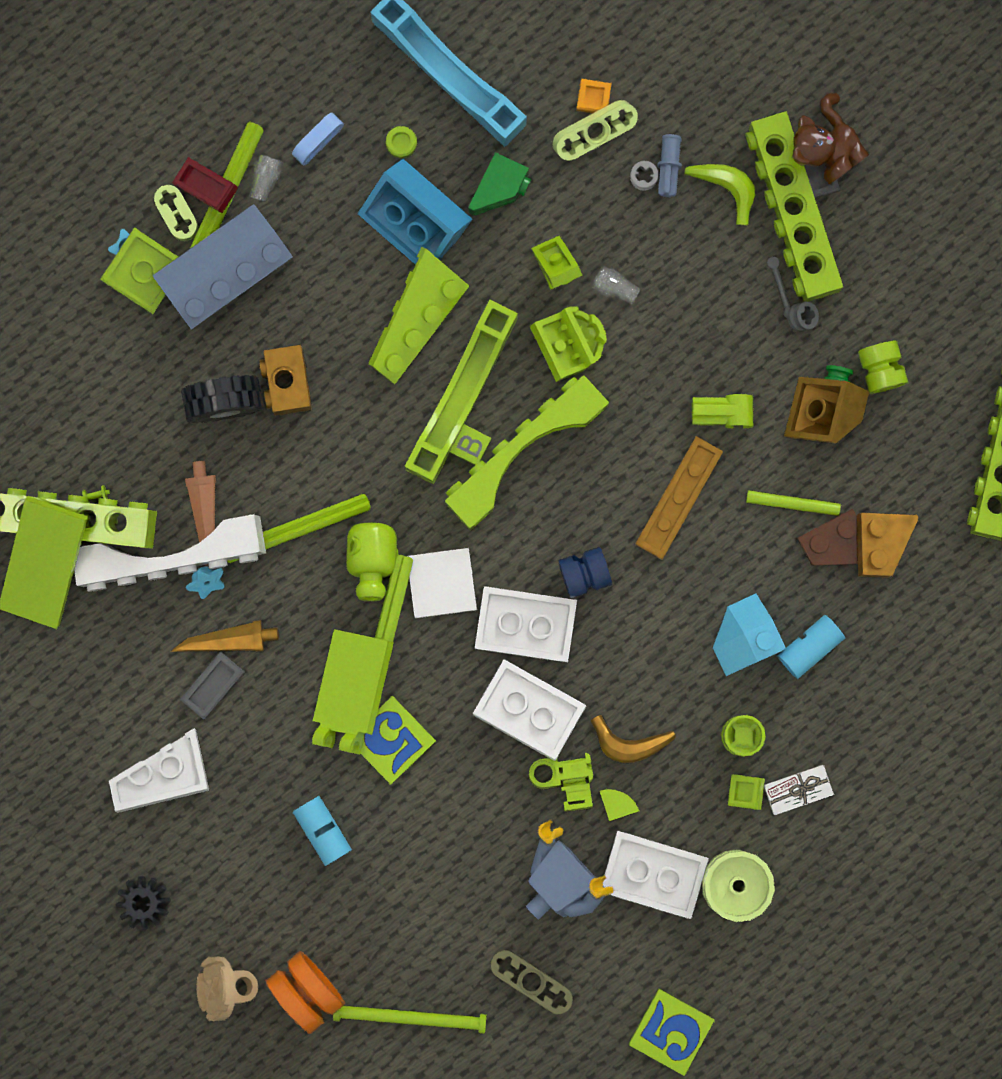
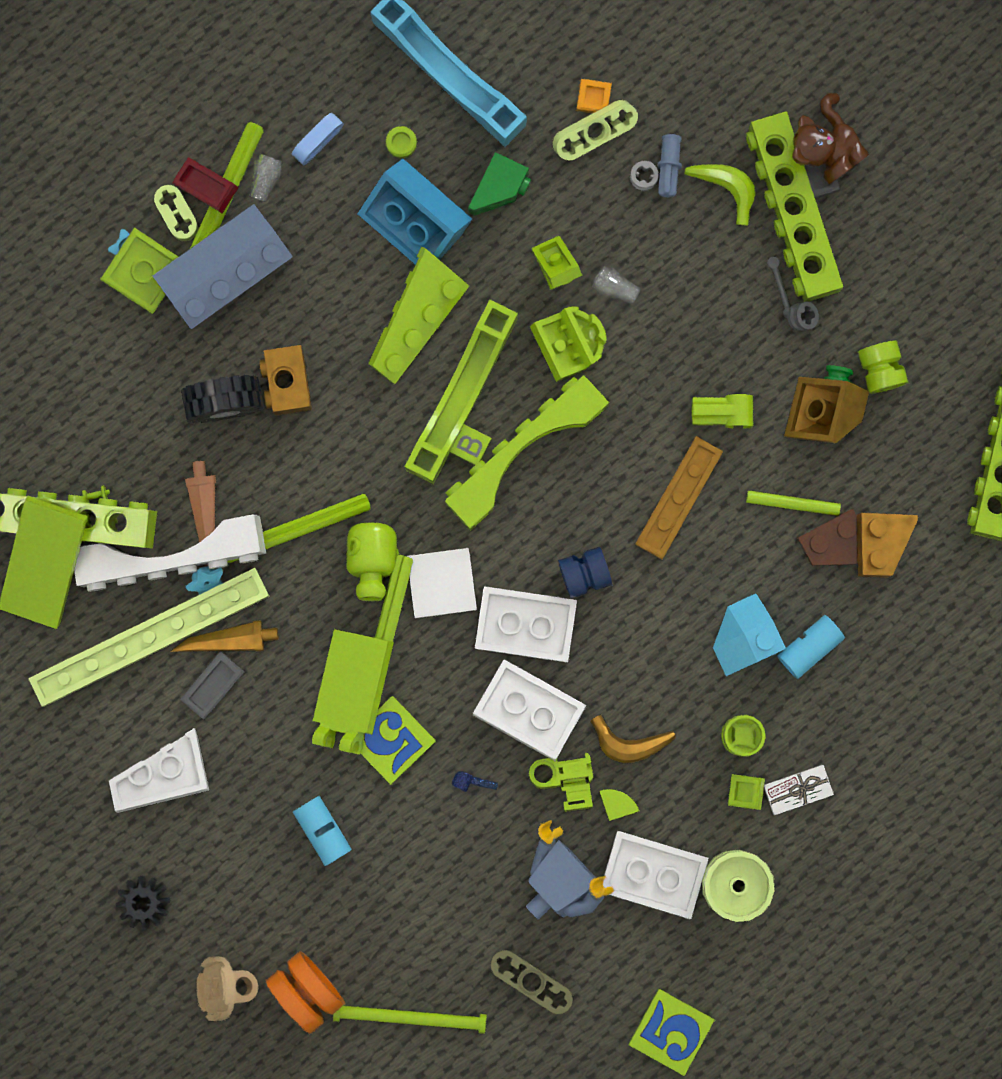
none -> yellowish green plate [28,568,270,707]
none -> clear blue hand [452,771,498,792]

